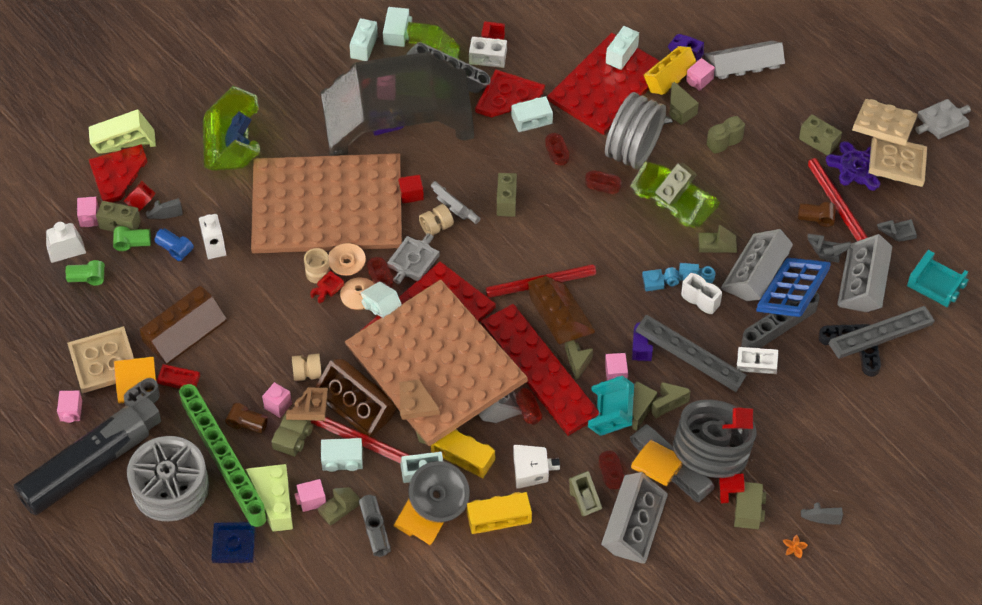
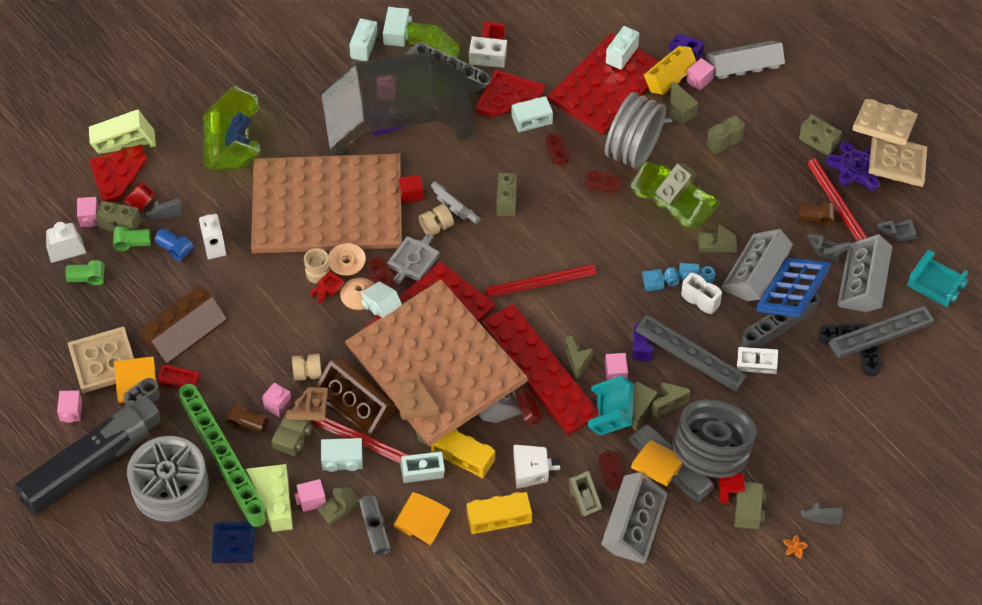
dark grey dish [408,461,469,523] -> none
reddish brown slope [528,276,595,345] -> none
red panel [722,408,753,430] -> none
light grey plate [915,99,971,139] -> none

